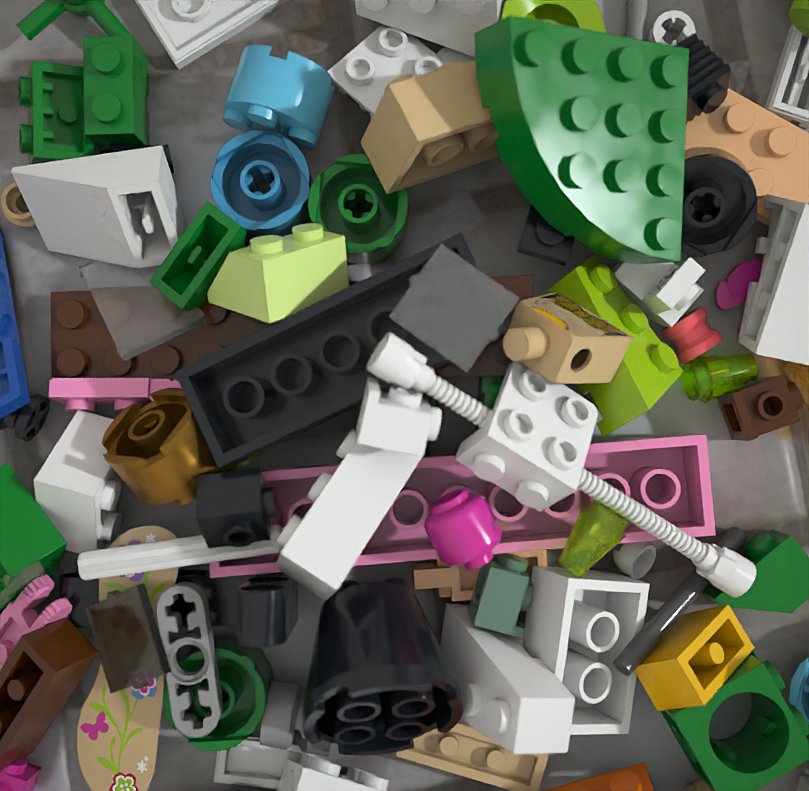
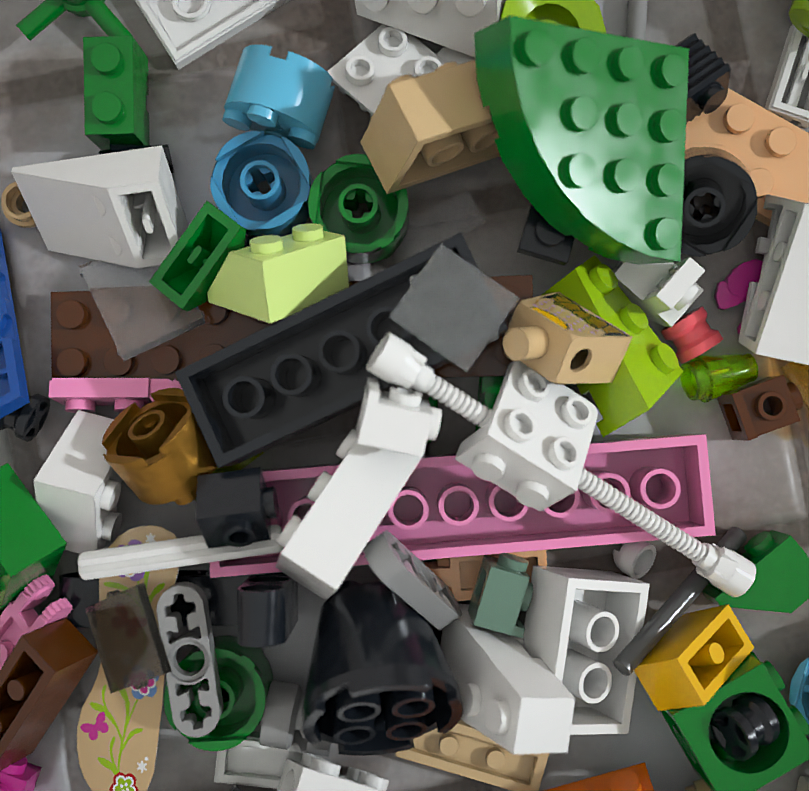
green bracket [18,60,95,165] -> none
dark pink head [424,488,502,571] -> none
clear neon green cone [557,499,629,578] -> none
white bush [647,10,696,46] -> none
none -> light grey beam [363,530,462,630]
none -> black wheel [710,692,780,761]

